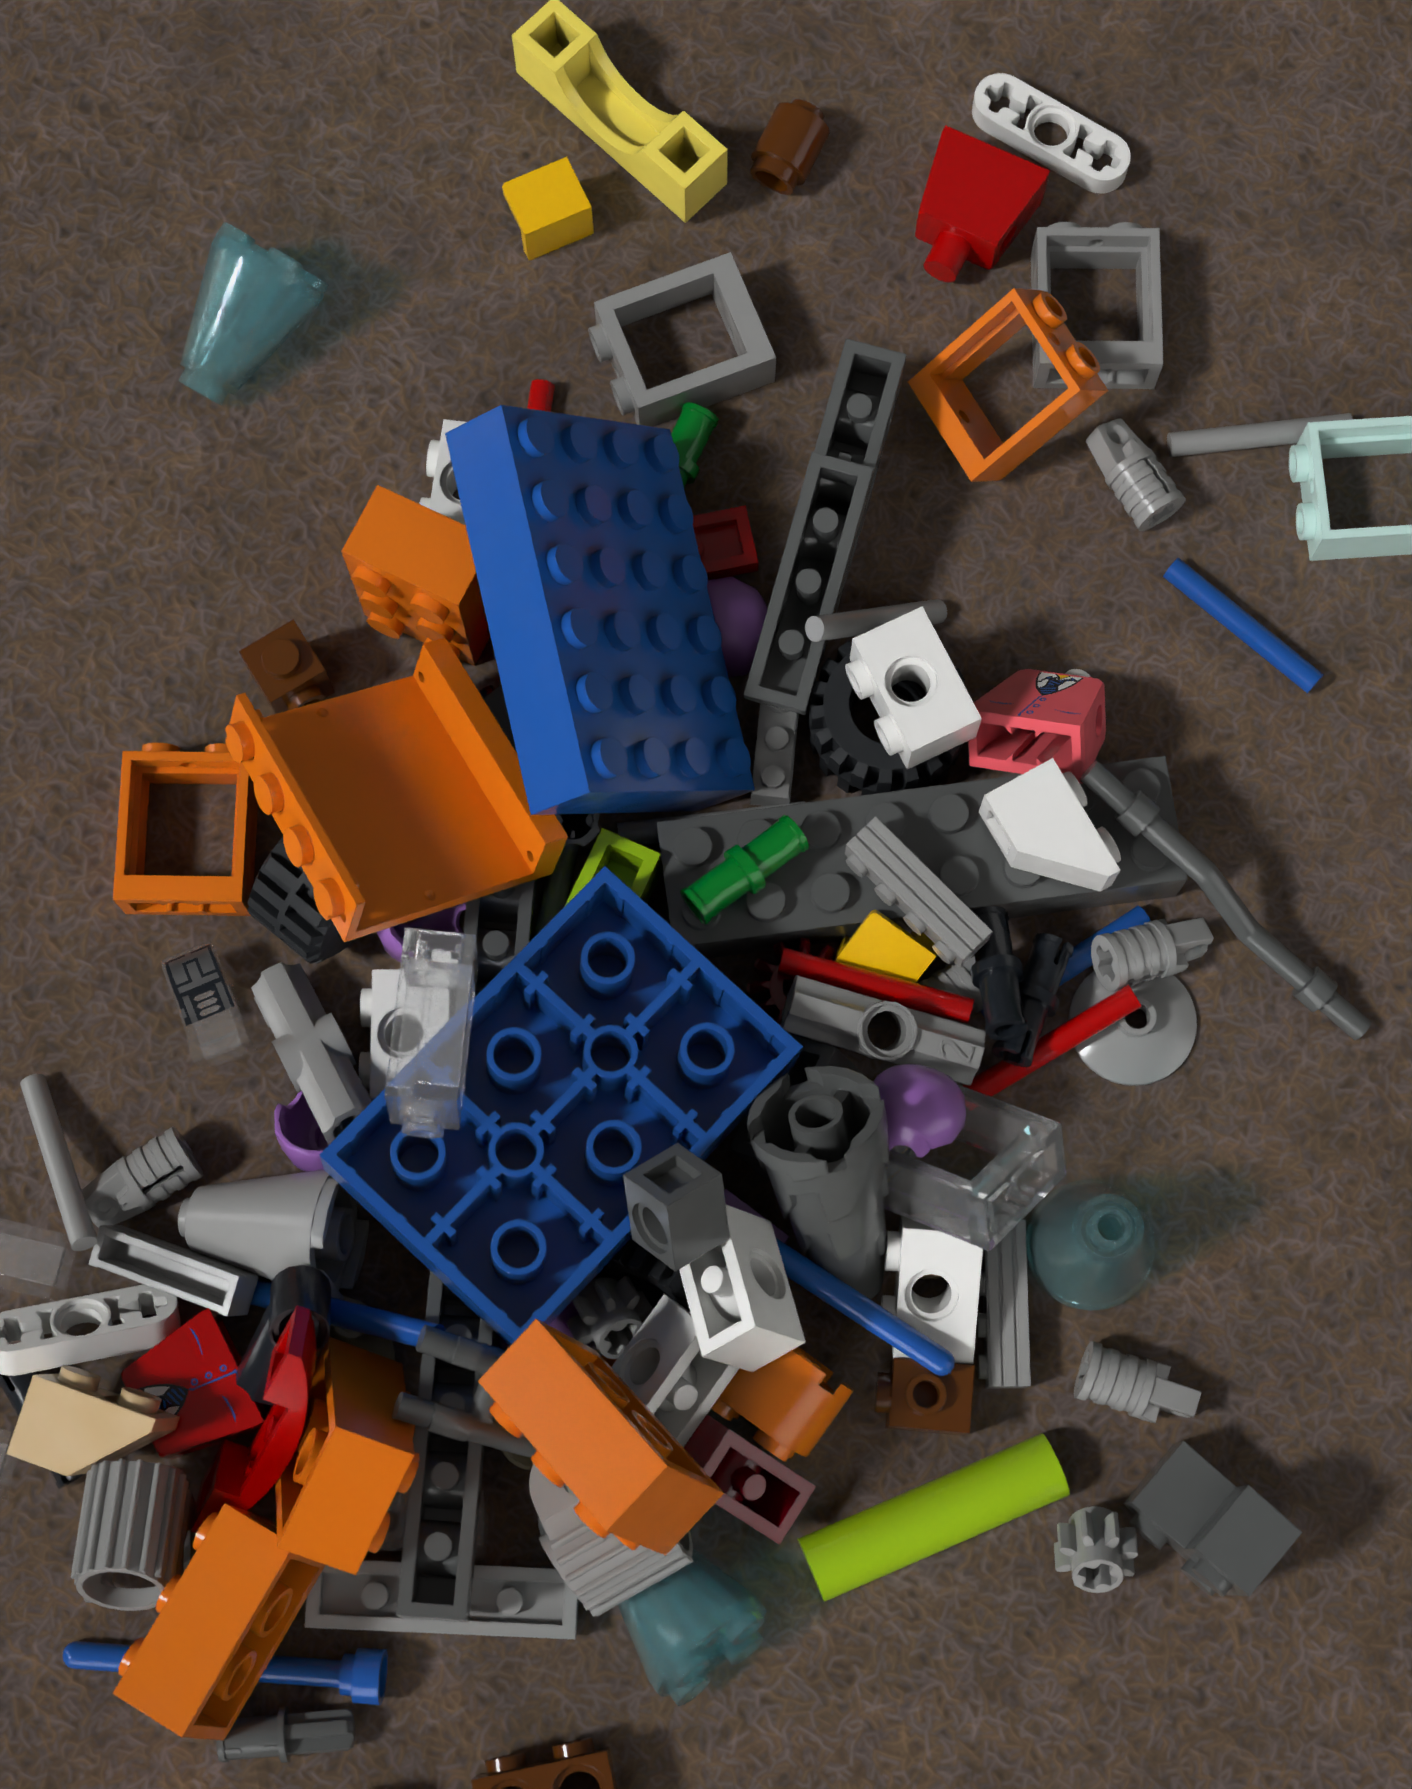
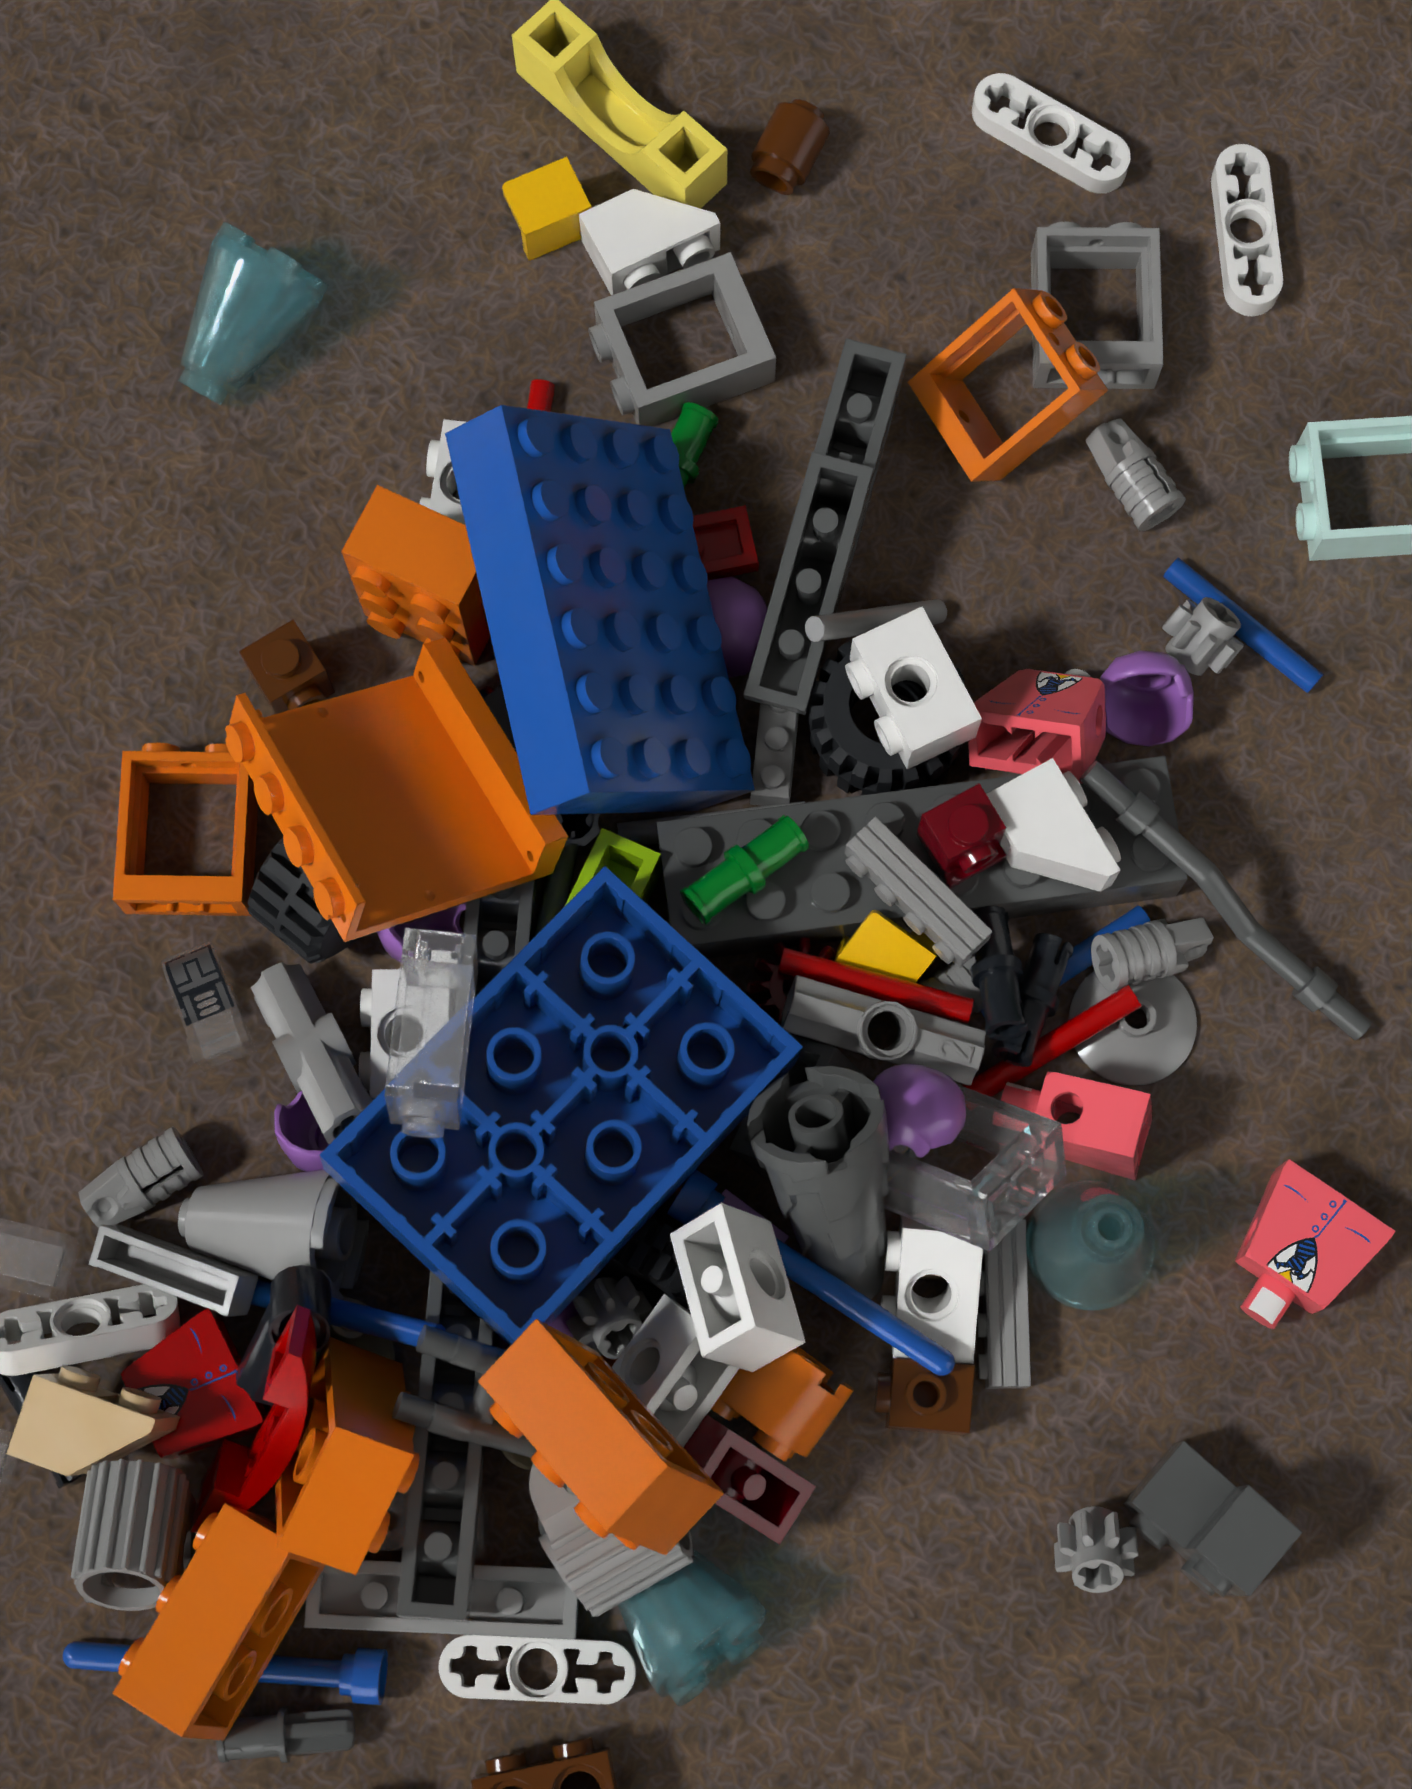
light grey bar [20,1074,98,1251] -> none
dark grey brick [623,1143,730,1272] -> none
lime brick [798,1433,1070,1602] -> none
red torso [915,125,1050,283] -> none
light grey hinge [1074,1341,1201,1423] -> none
light grey bar [1167,413,1353,457] -> none
none -> white beam [439,1635,636,1704]
none -> white slope [579,189,720,295]
none -> dark red brick [916,783,1007,889]
none -> coral torso [997,1072,1152,1181]
none -> medium lavender hair [1100,651,1194,746]
none -> light grey gear [1162,597,1244,676]
none -> white beam [1211,144,1283,316]
none -> coral torso [1235,1159,1395,1329]

